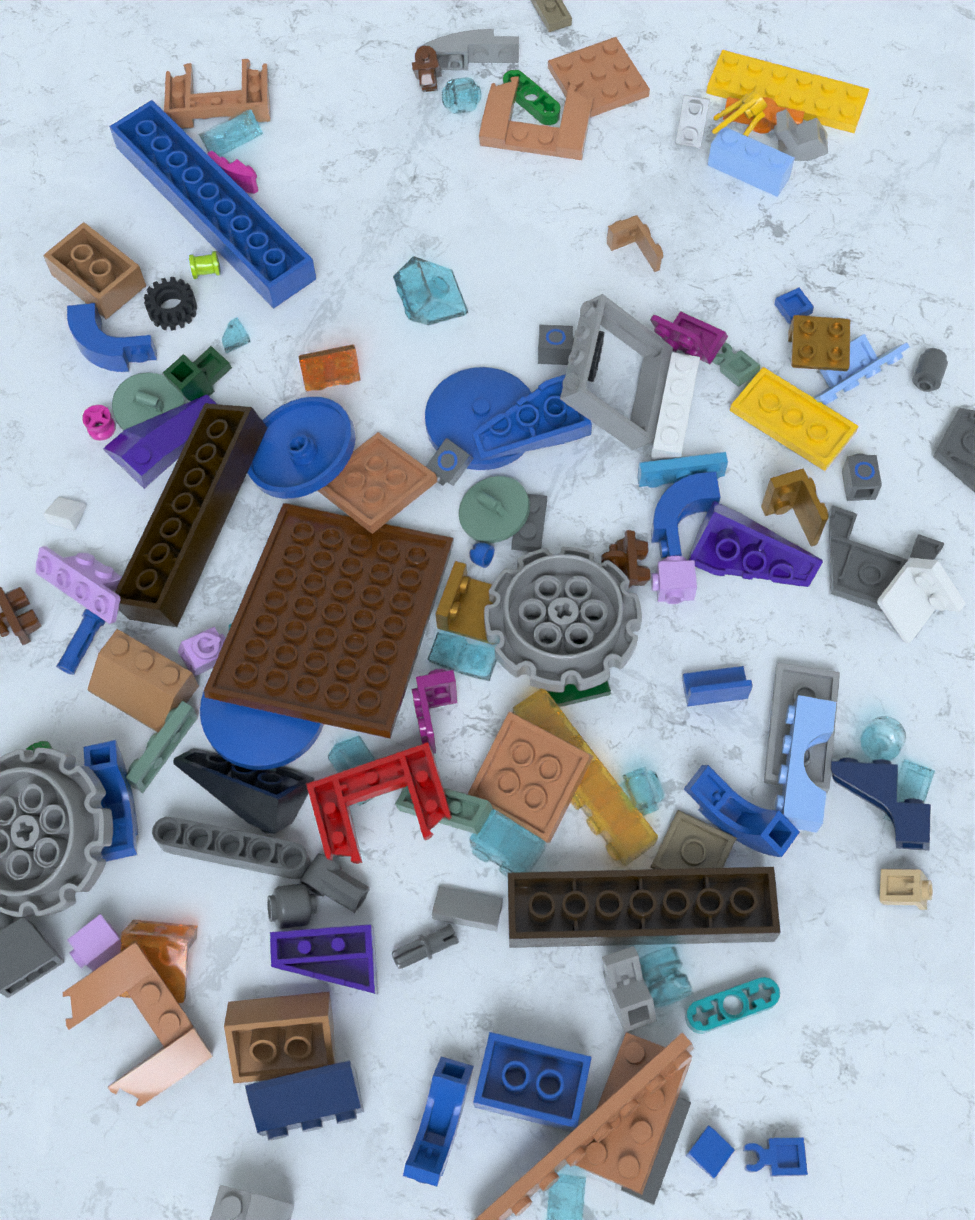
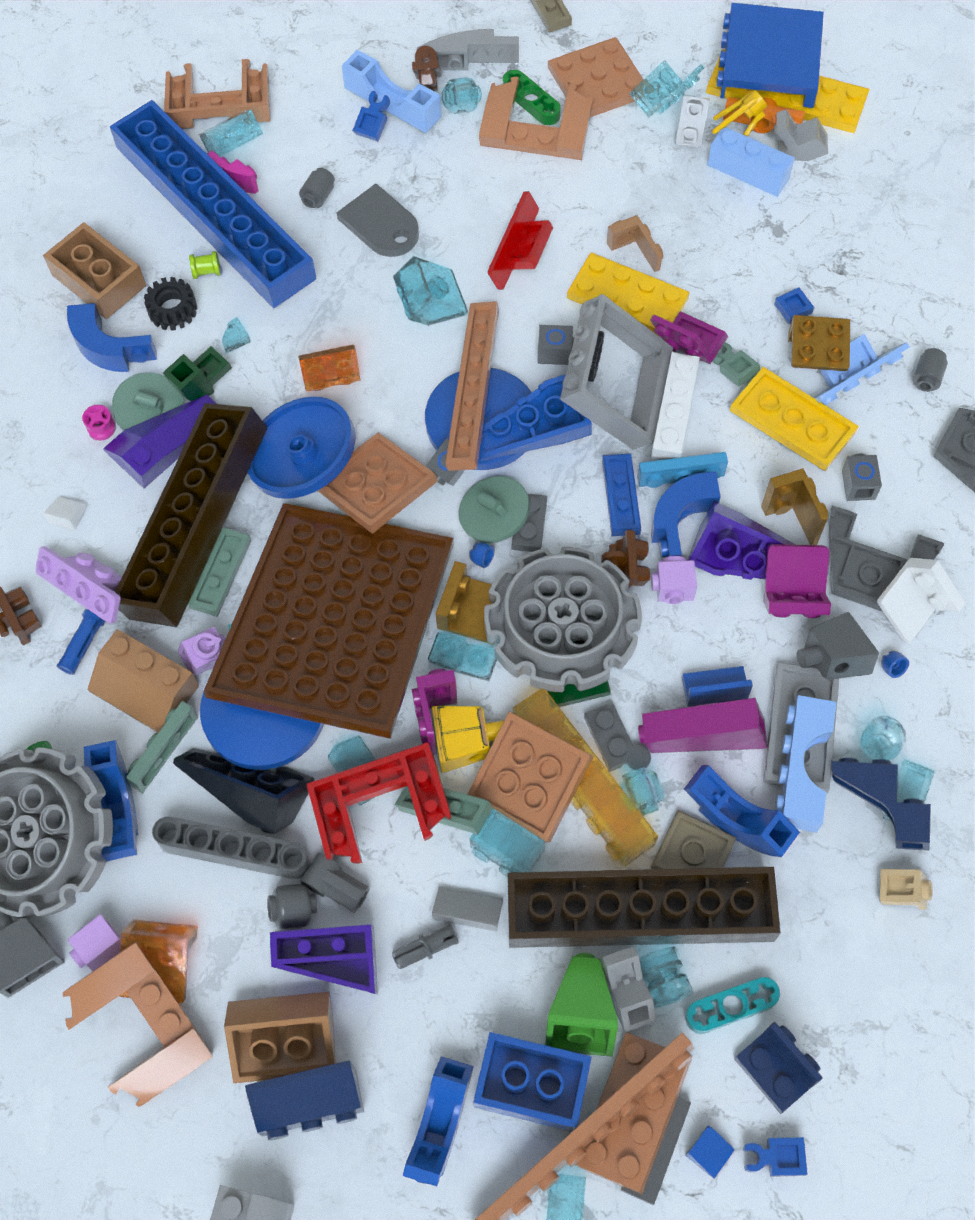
none -> sand green plate [188,527,251,617]
none -> dark grey brick [299,168,335,208]
none -> dark grey tile [336,184,419,257]
none -> light blue arch [342,50,441,133]
none -> blue plate [352,91,390,142]
none -> yellow torso [432,706,504,773]
none -> nougat plate [445,301,499,471]
none -> red bracket [487,191,553,290]
none -> bright green slope [545,953,618,1057]
none -> yellow plate [567,252,690,337]
none -> dark grey hinge [584,702,651,772]
none -> blue tile [602,453,641,537]
none -> clear light blue bracket [629,60,704,117]
none -> magenta slope [638,698,768,753]
none -> blue panel [716,2,824,108]
none -> dark blue bracket [734,1022,823,1114]
none -> magenta bracket [763,544,831,618]
none -> dark grey torso [796,612,879,680]
none -> blue hinge [881,651,909,678]

